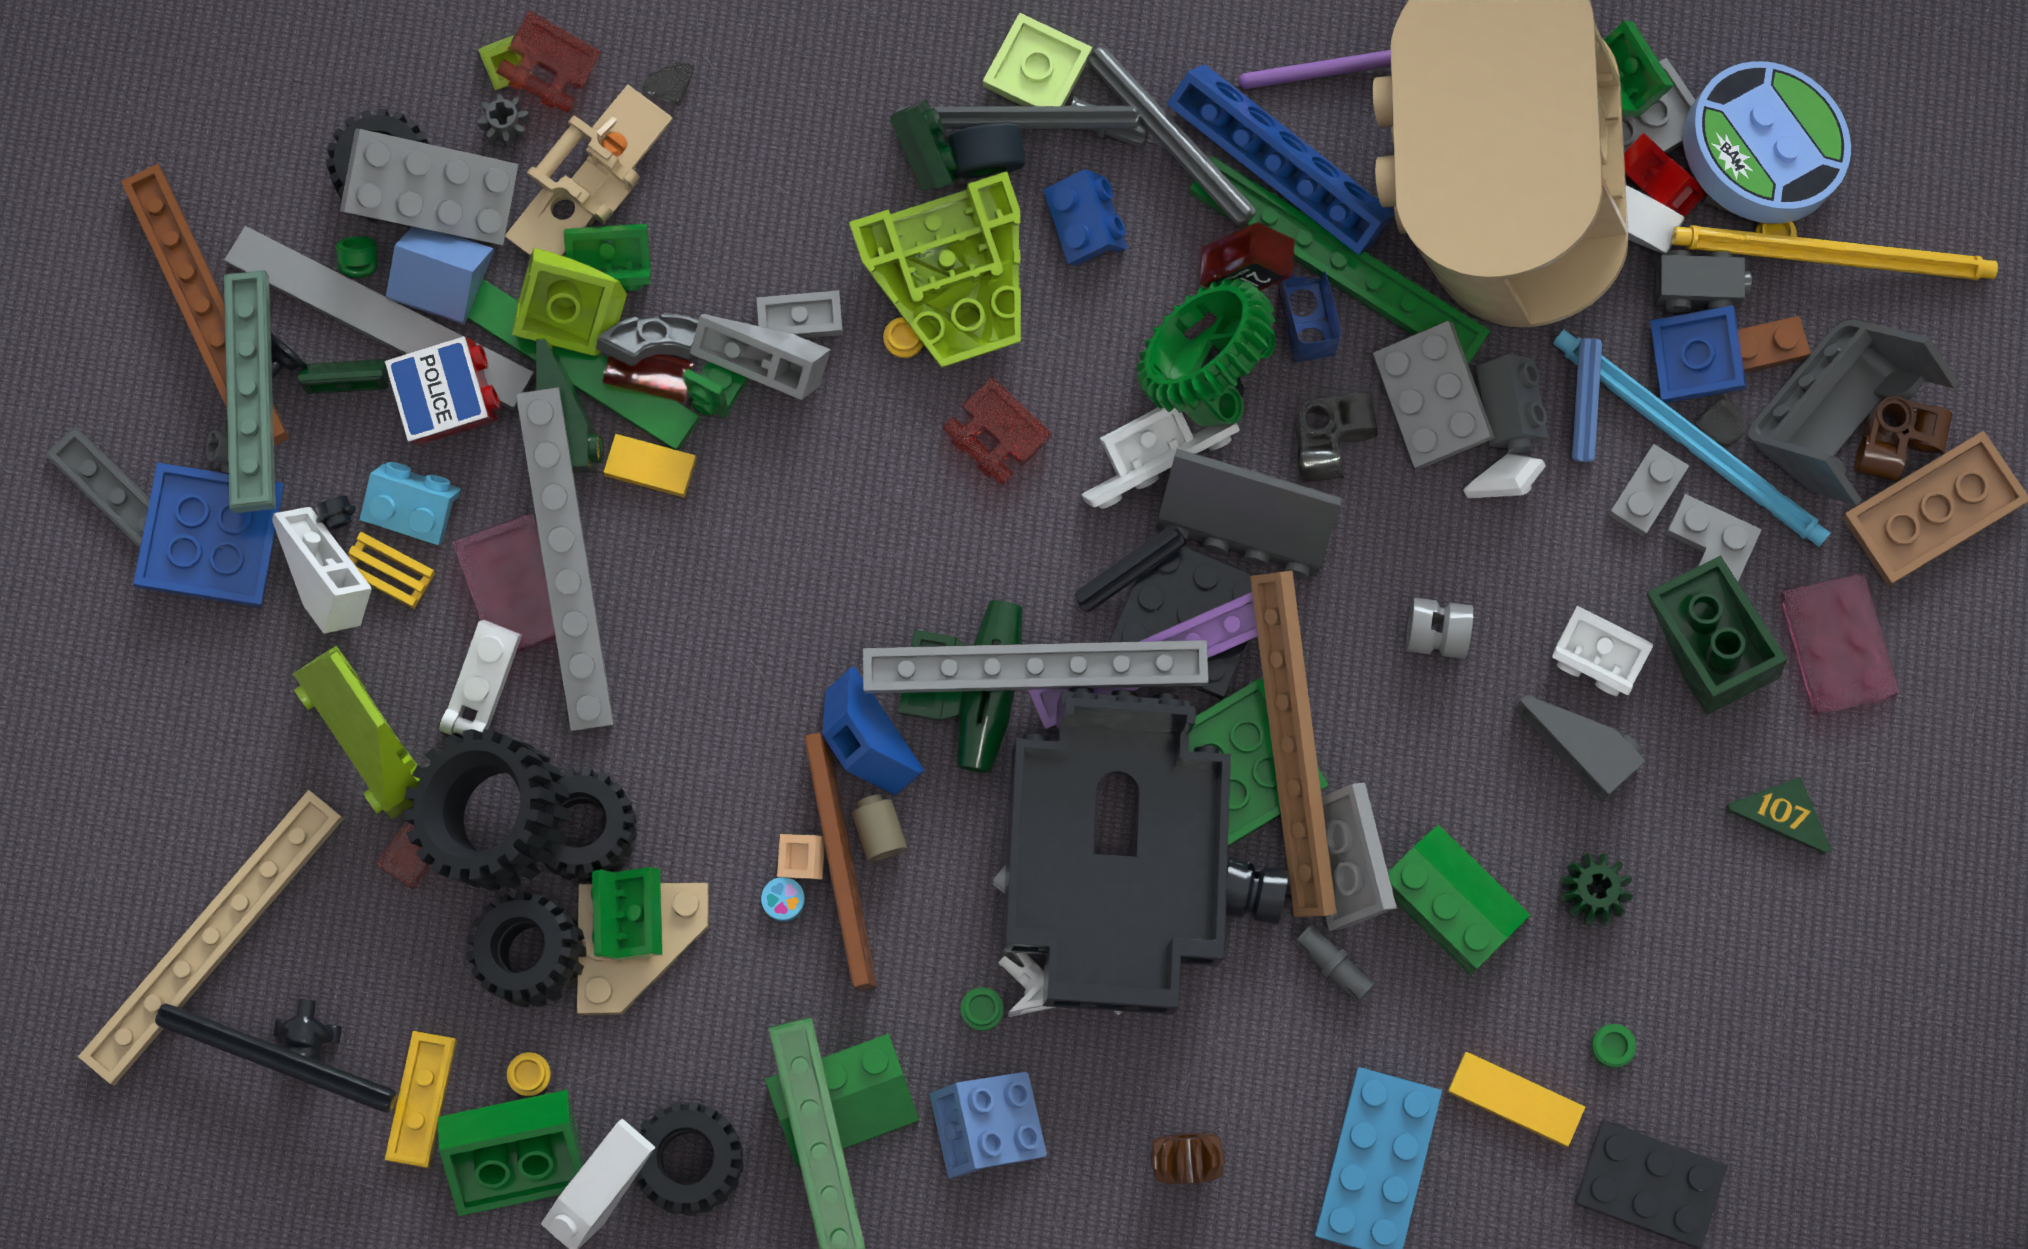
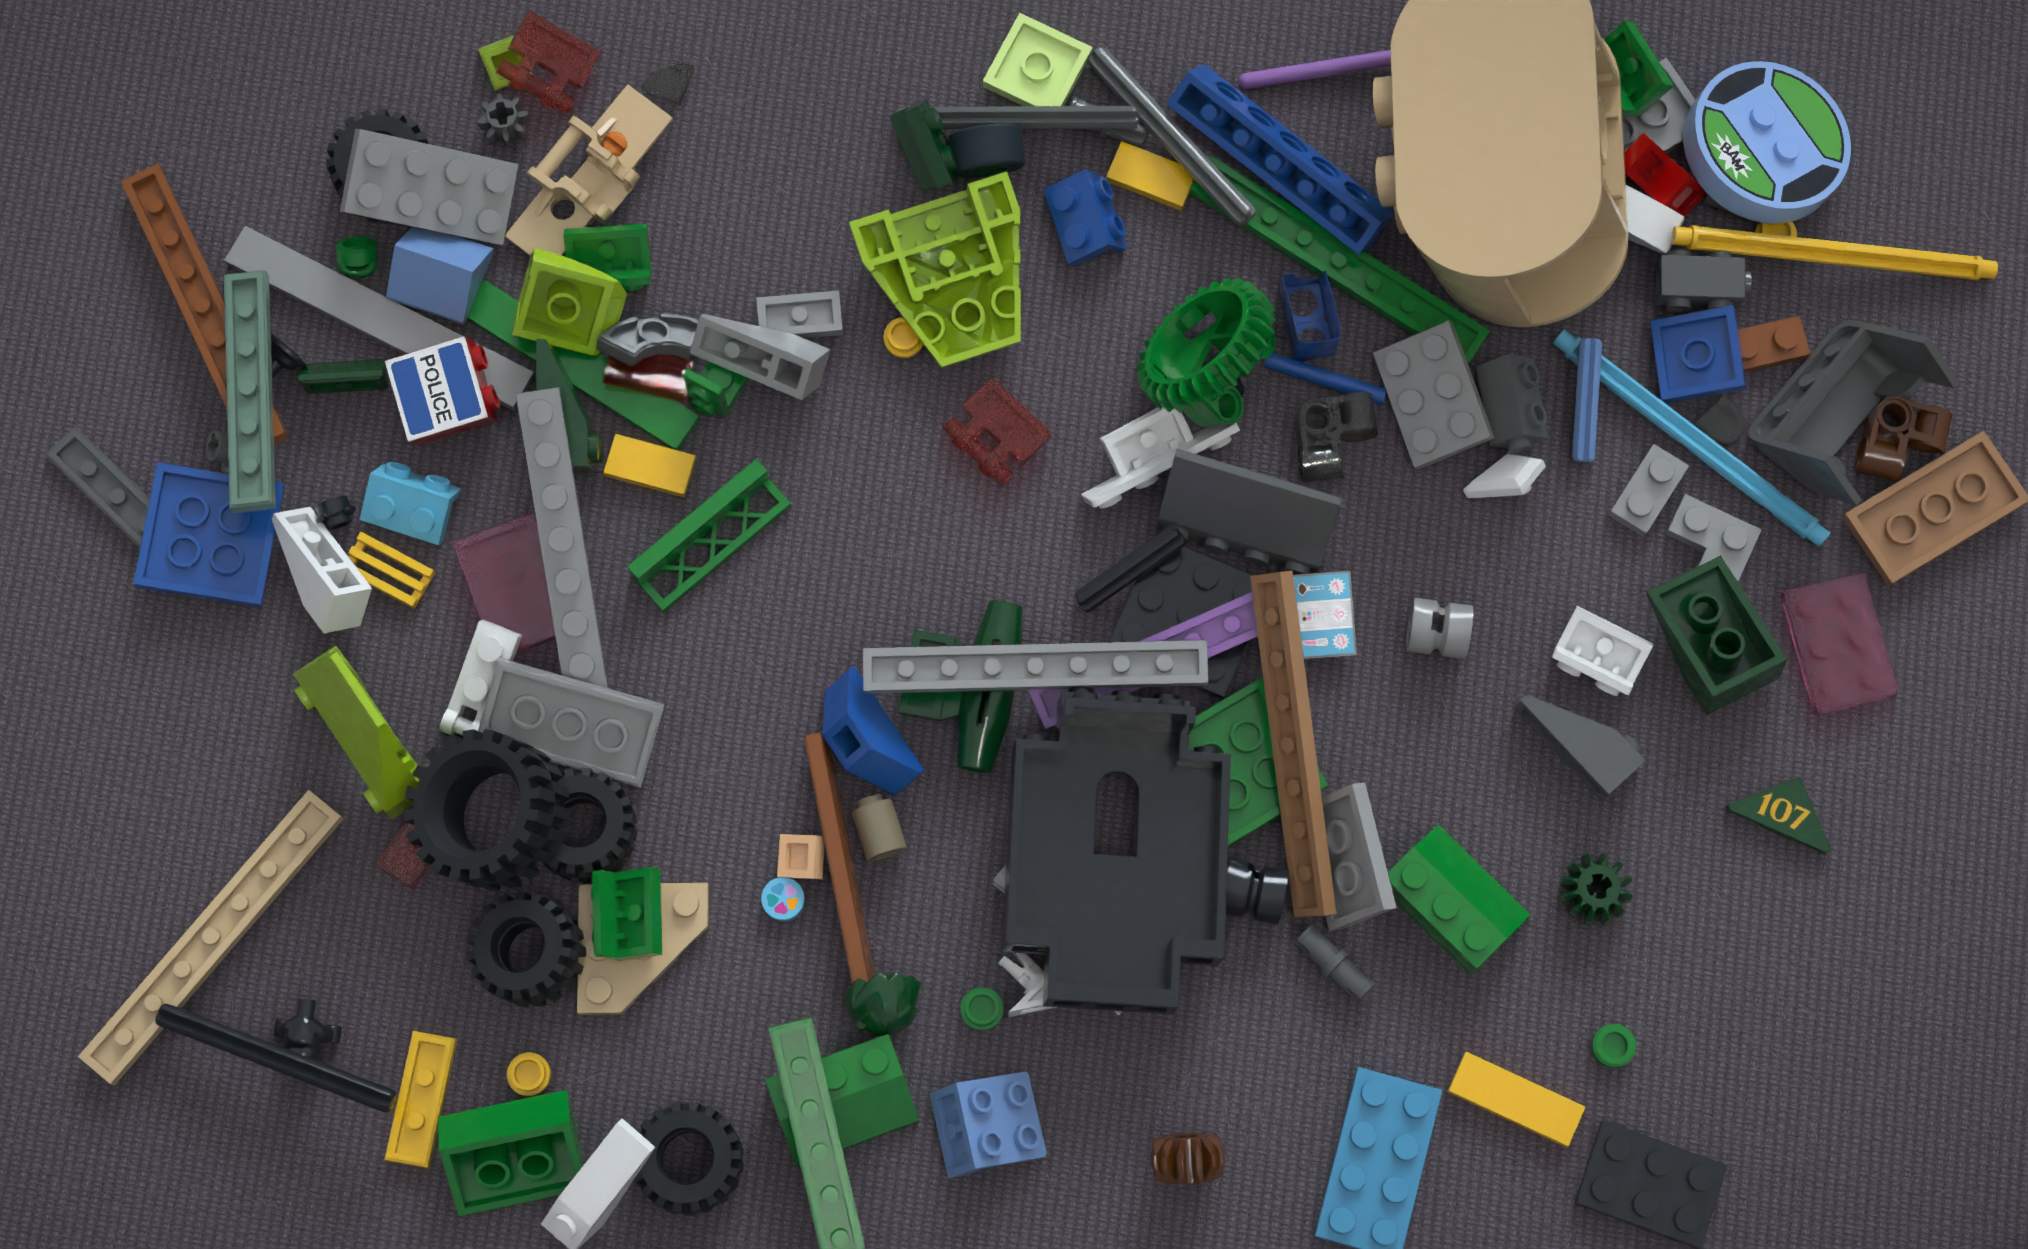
clear red brick [1199,222,1295,291] -> none
none -> light grey tile [478,658,665,788]
none -> green fence [627,459,791,613]
none -> dark green hair [844,972,921,1036]
none -> yellow tile [1106,141,1195,211]
none -> blue bar [1264,353,1387,405]
none -> piece [1293,571,1357,659]

